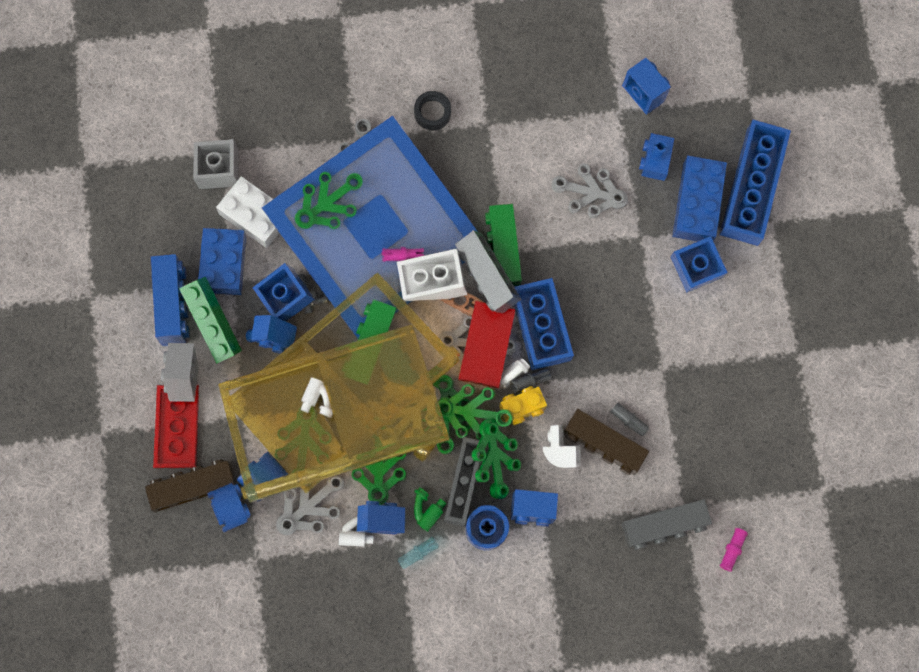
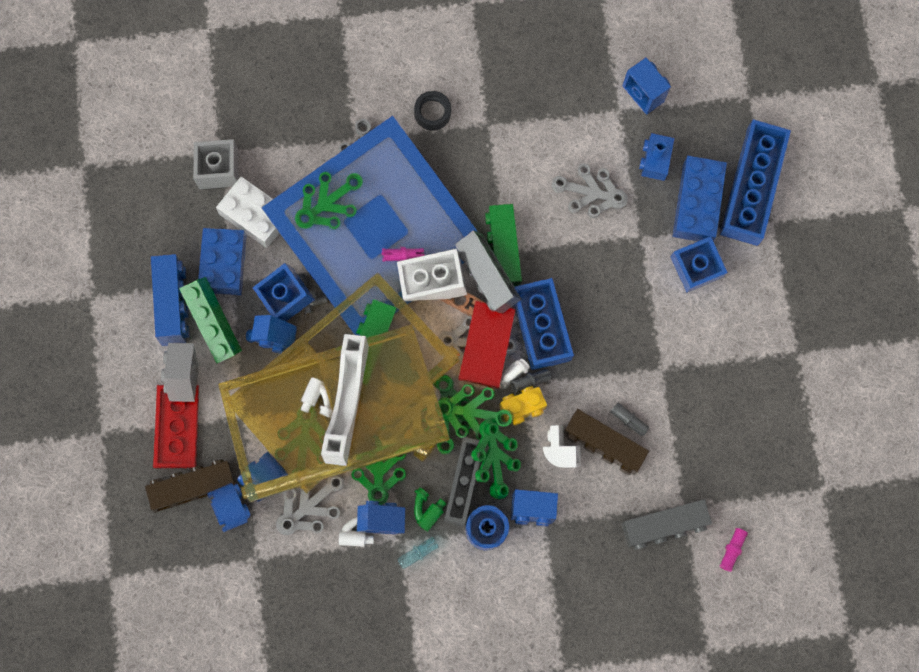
none -> white arch [321,334,369,466]

